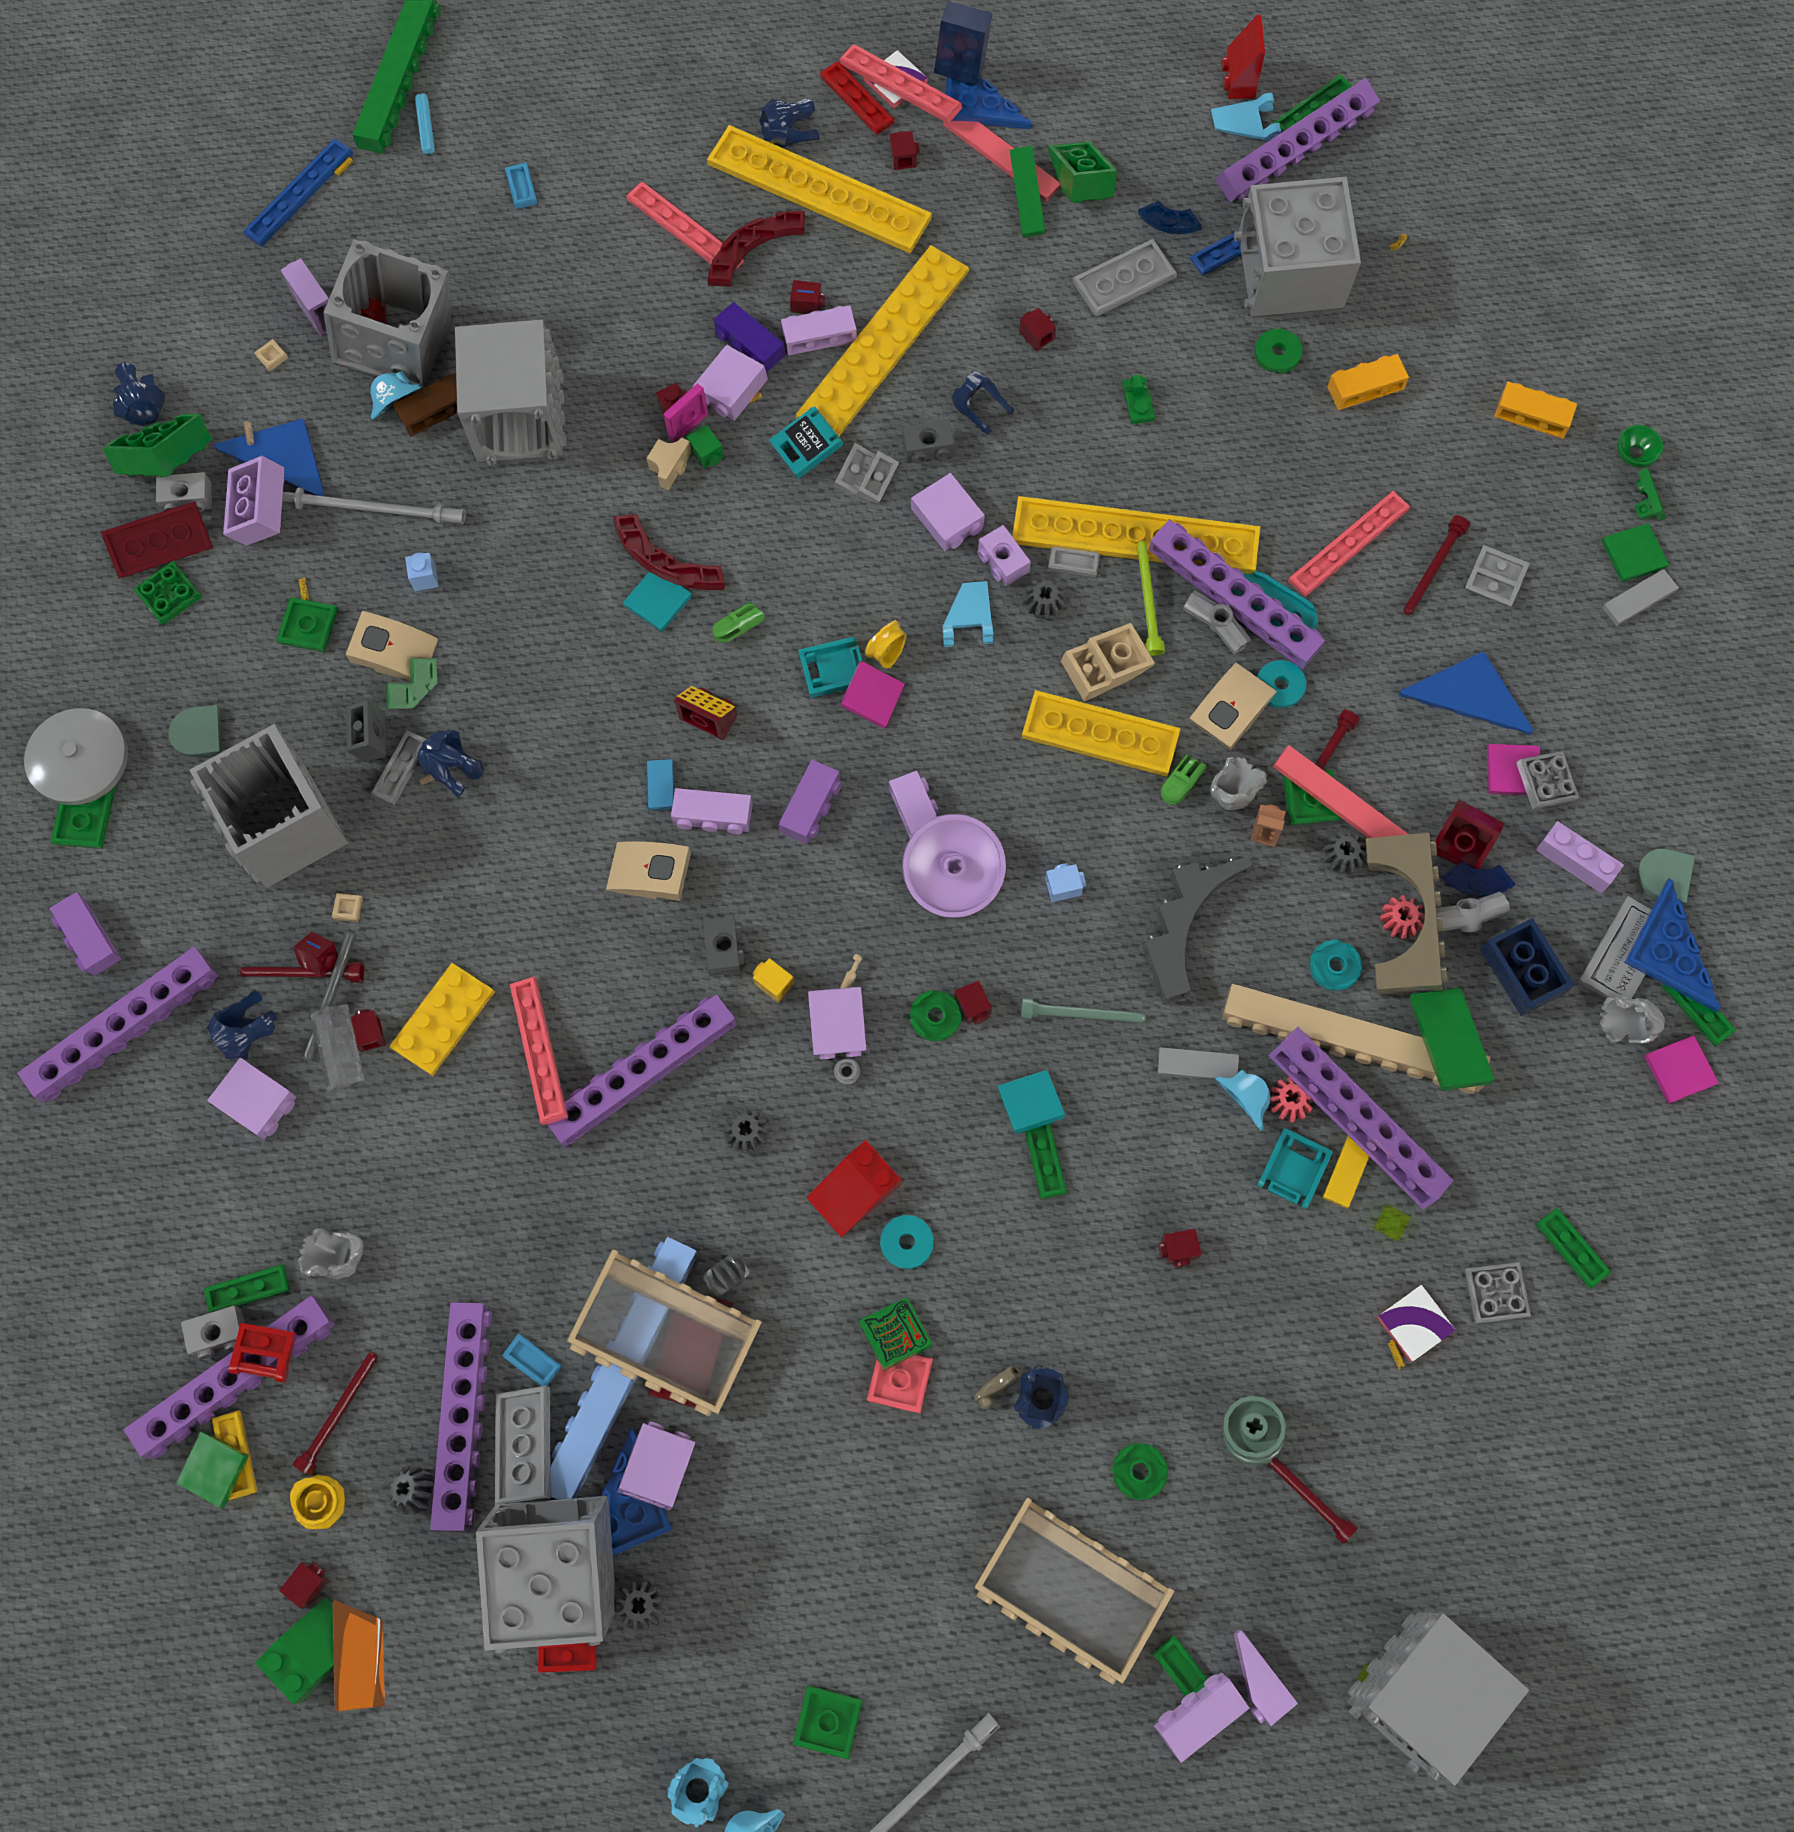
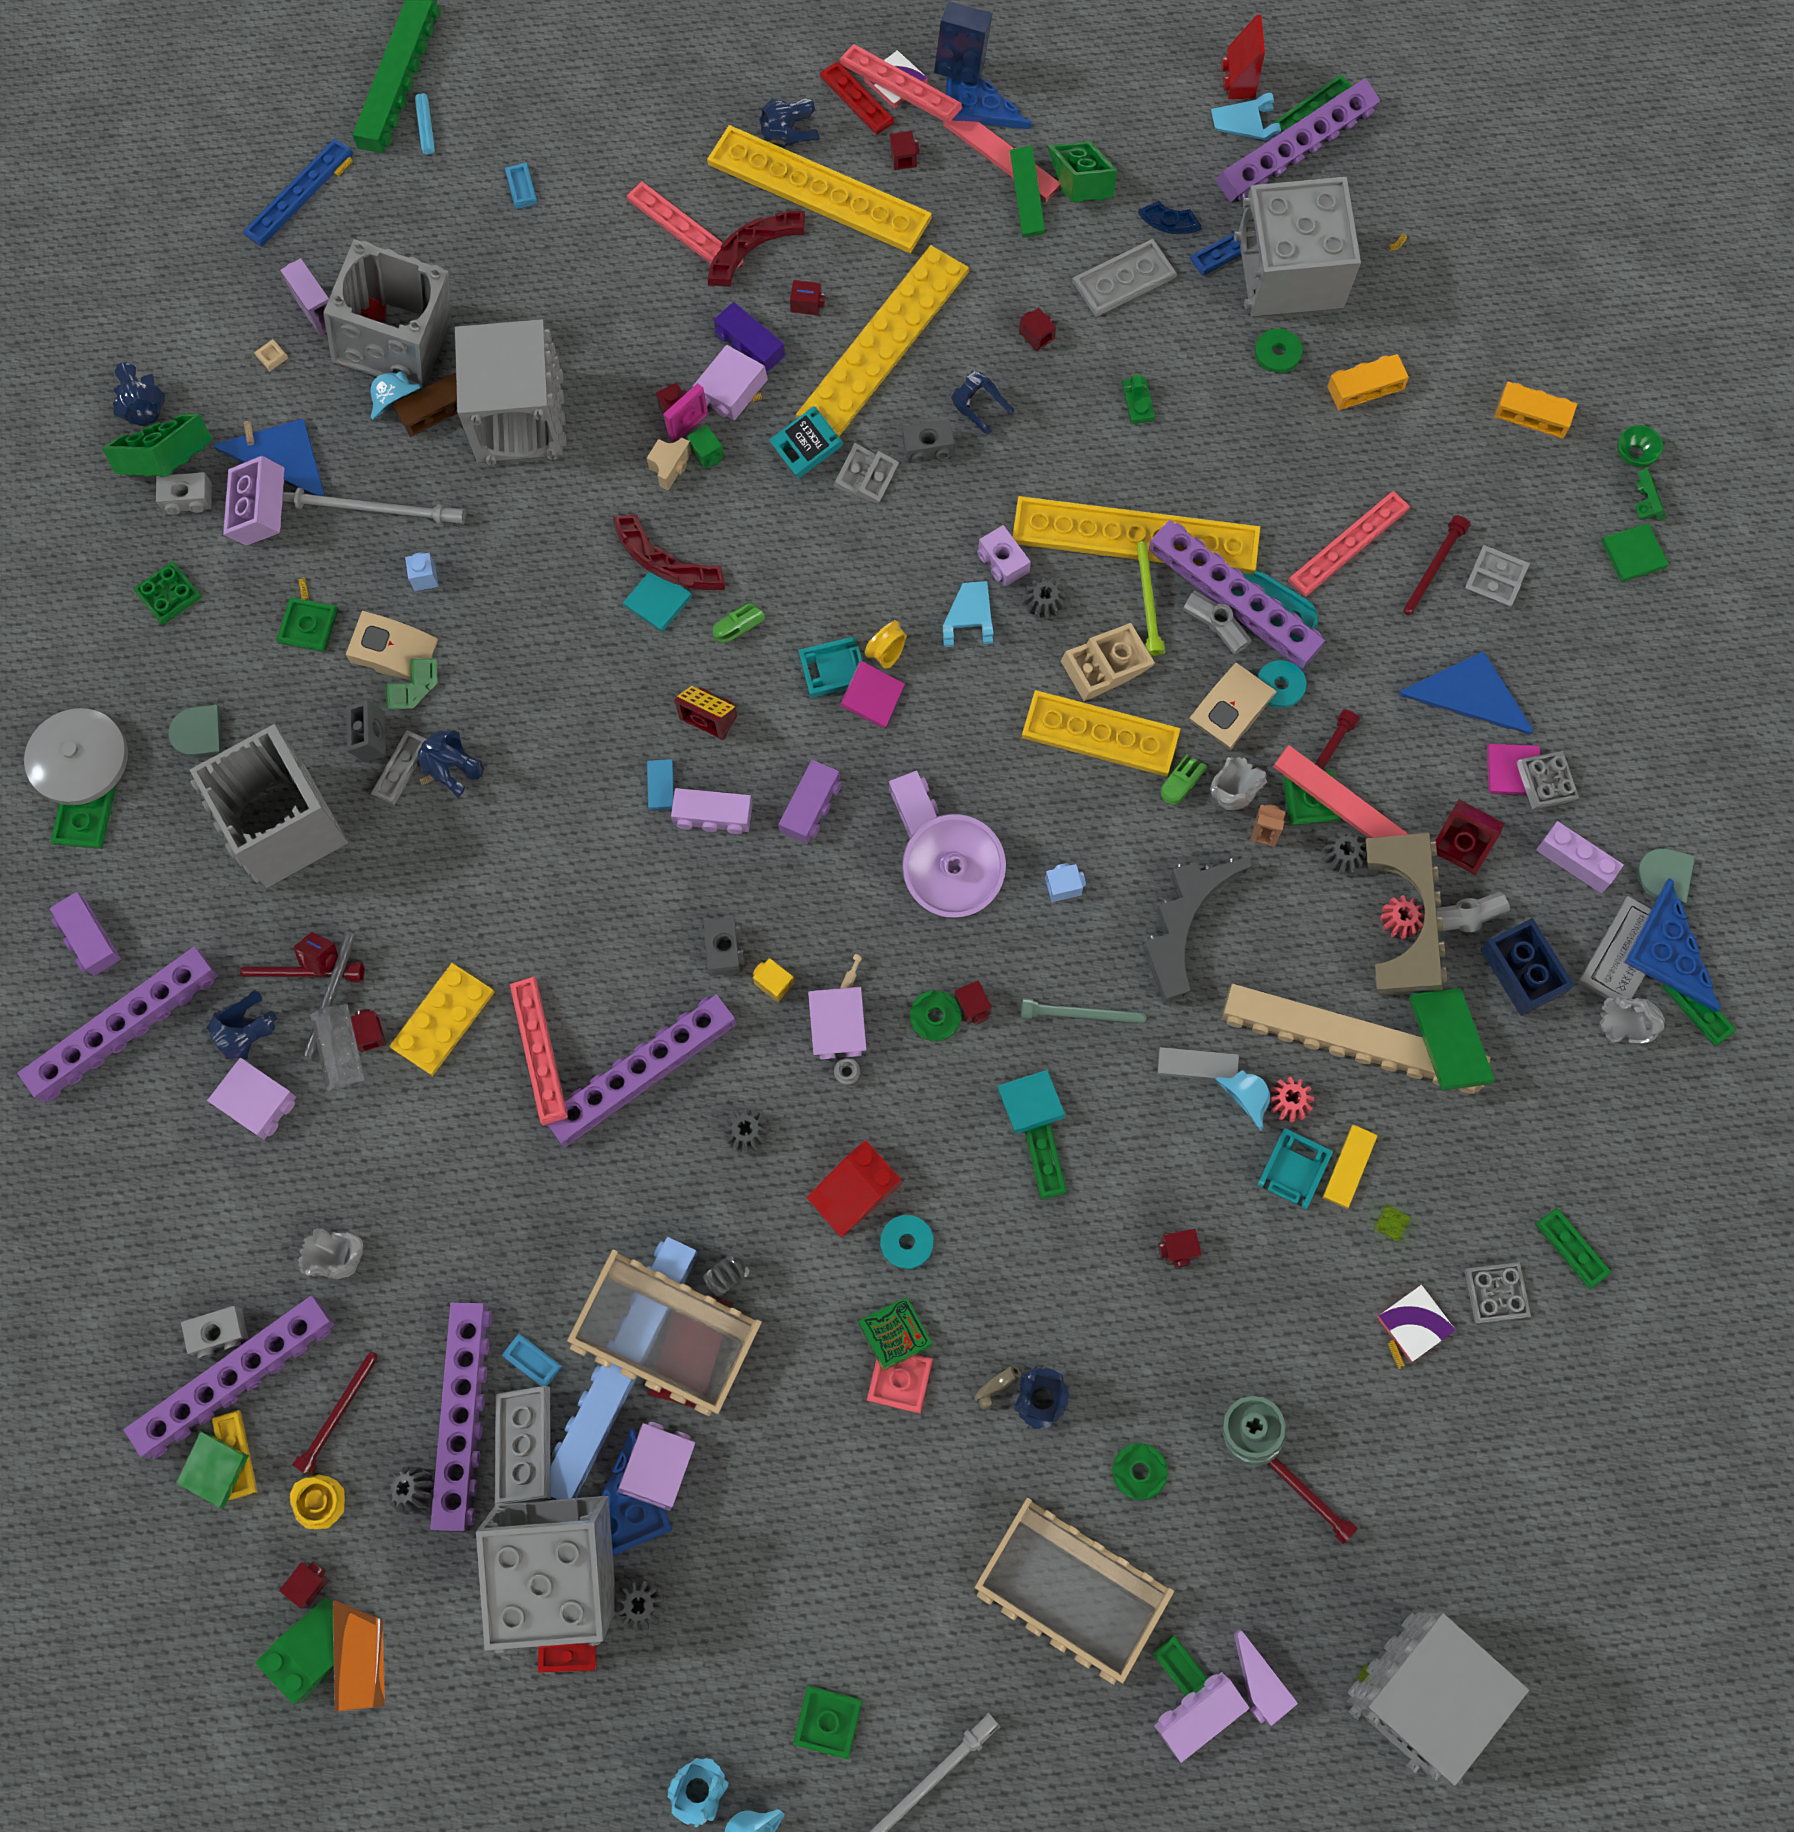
dark red tile [100,501,214,579] -> none
green tile [204,1264,290,1313] -> none
red plate [229,1323,297,1383] -> none
tan tile [332,893,363,922] -> none
tan slope [606,841,691,901] -> none
lavender brick [781,305,857,356] -> none
lavender brick [911,473,985,551] -> none
light grey tile [1048,547,1100,577] -> none
medium lavender brick [1268,1027,1454,1210] -> none
teal tile [1309,939,1362,991] -> none
clear blue tile [1441,861,1516,896] -> none
light grey tile [1602,569,1679,626] -> none
dark pink tile [1644,1036,1719,1104] -> none

